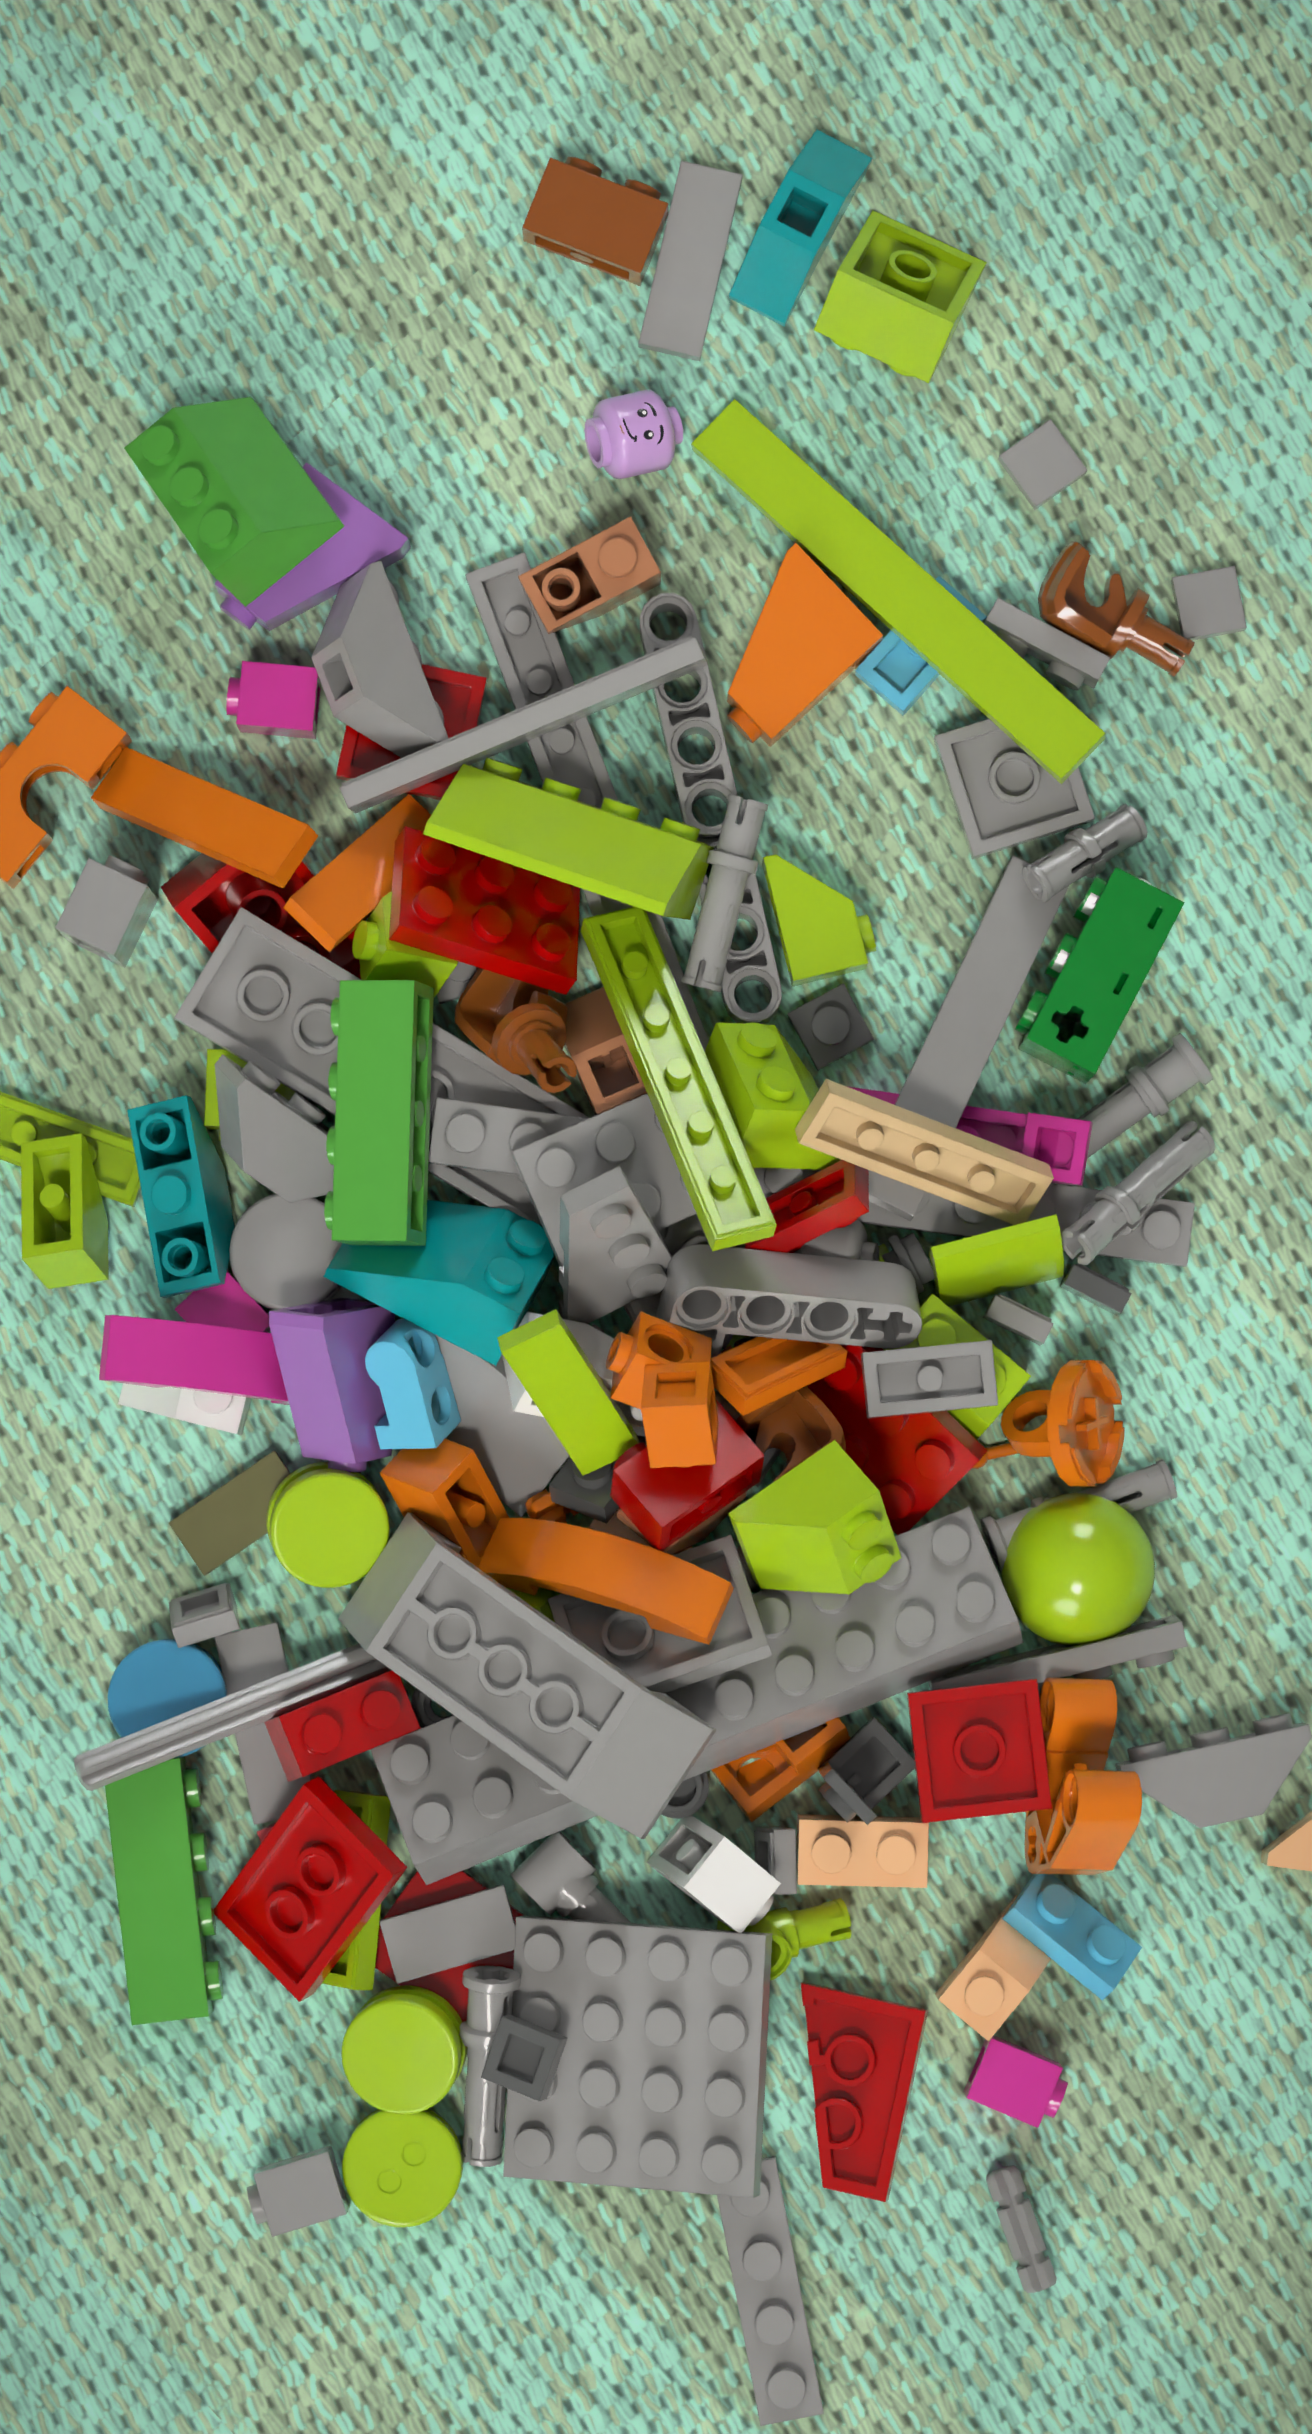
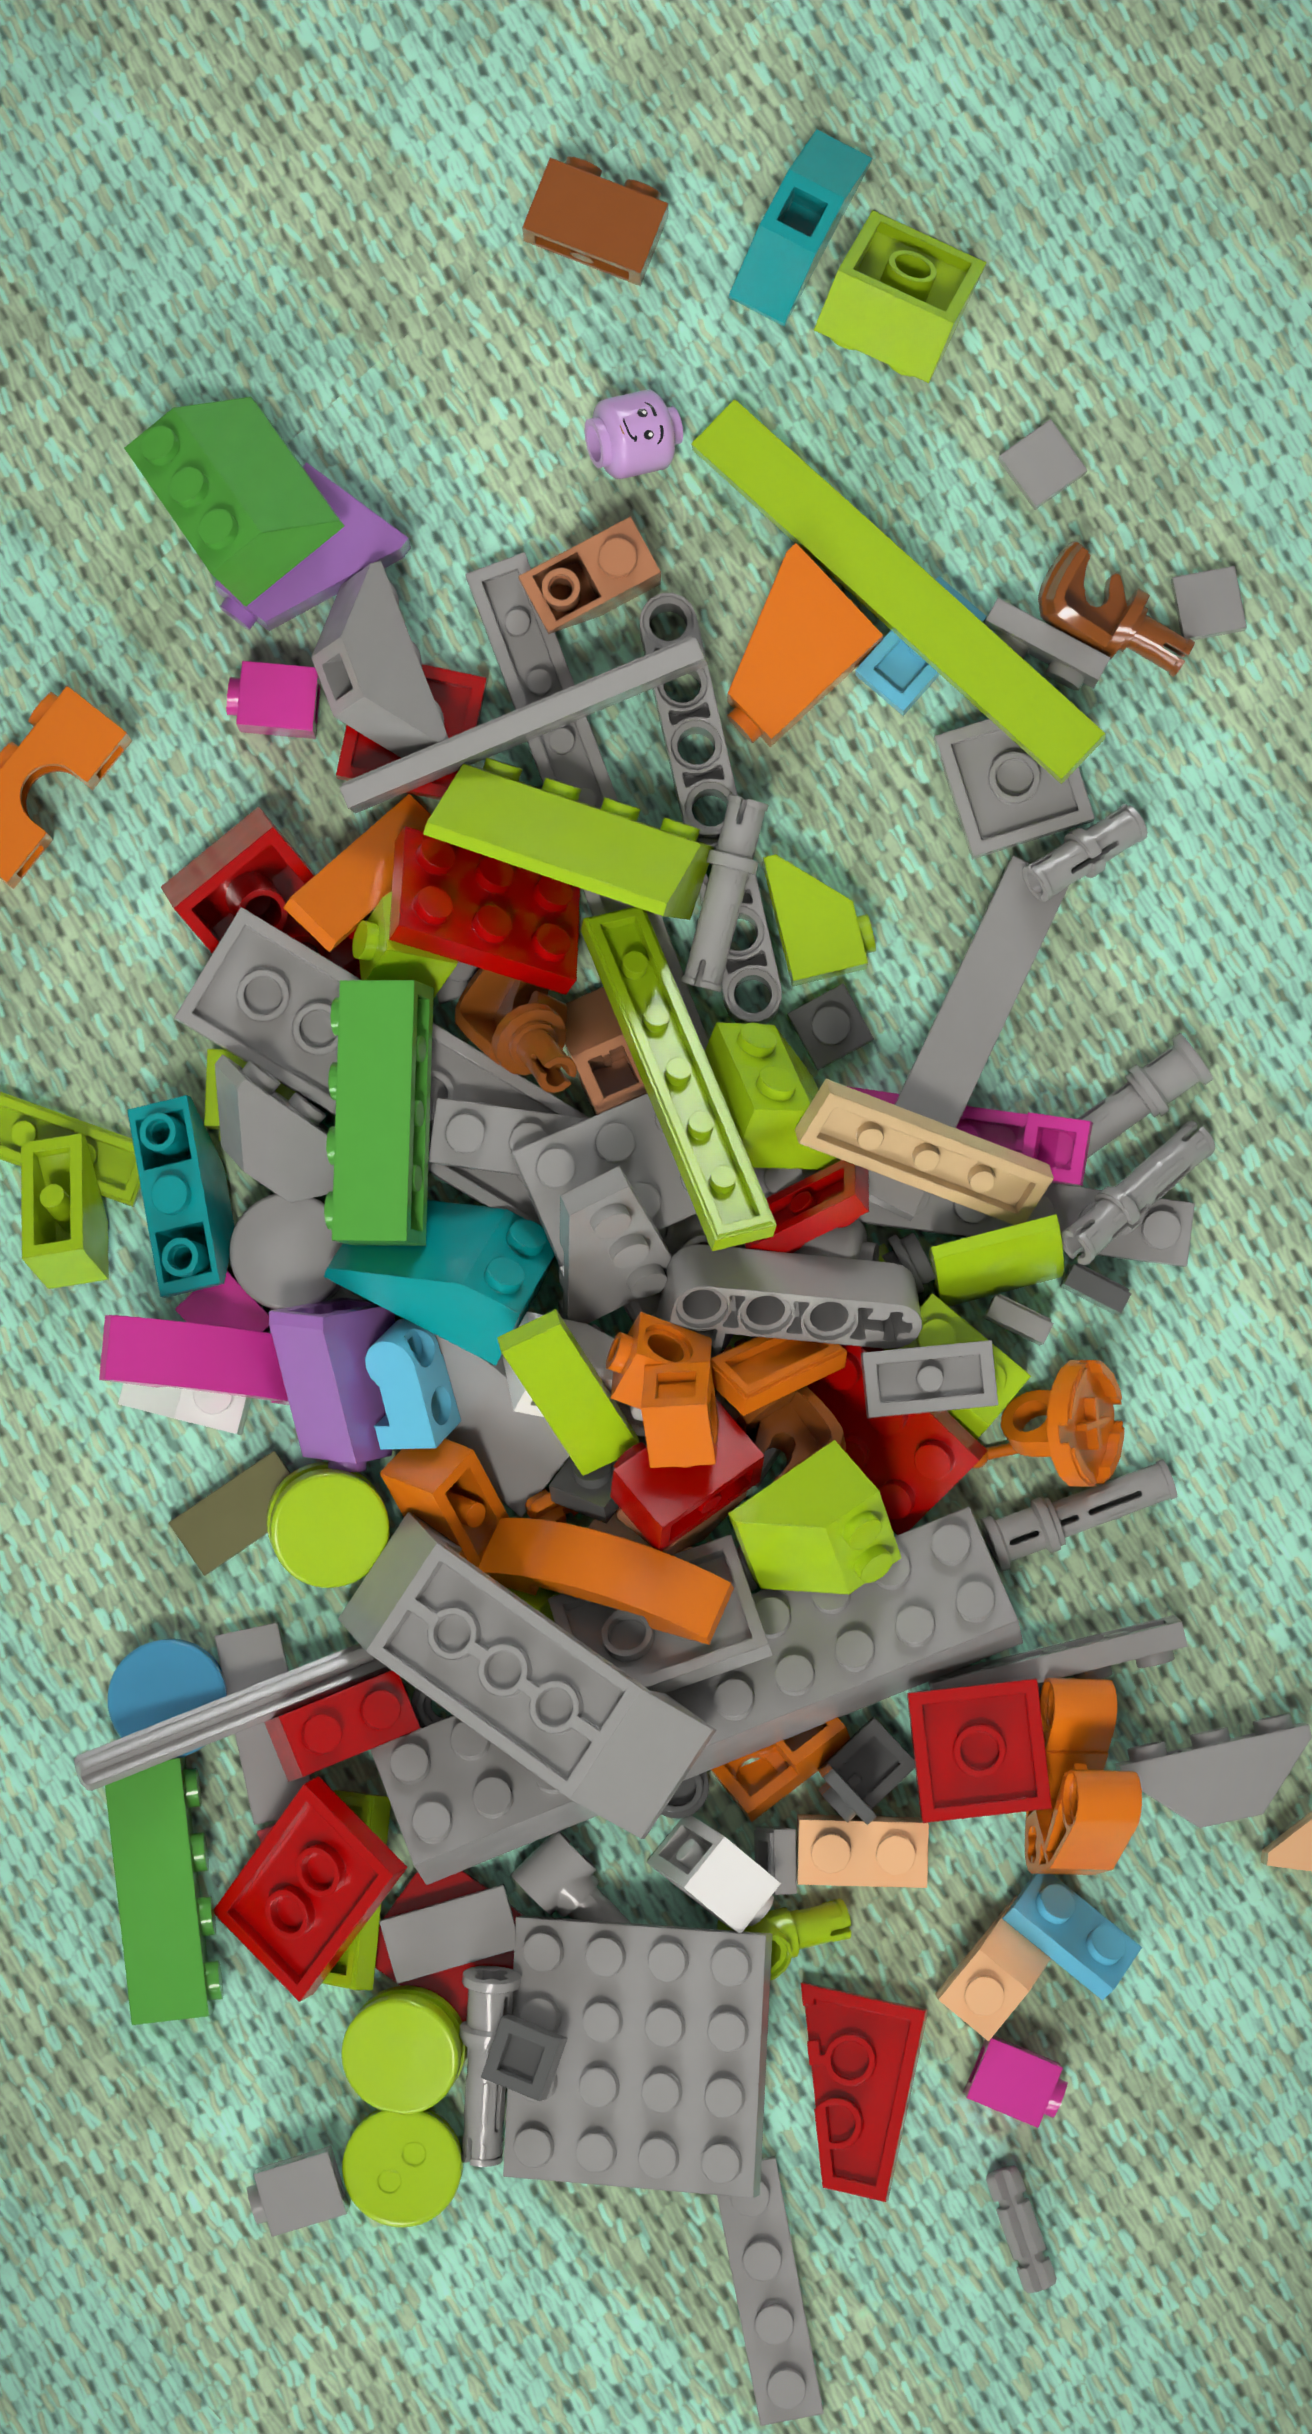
light grey brick [55,855,158,968] -> none
orange tile [91,747,318,888] -> none
light grey tile [168,1583,240,1648] -> none
light grey tile [638,161,743,361] -> none
lime piece [1001,1493,1155,1646] -> none
green piece [1014,867,1185,1084] -> none

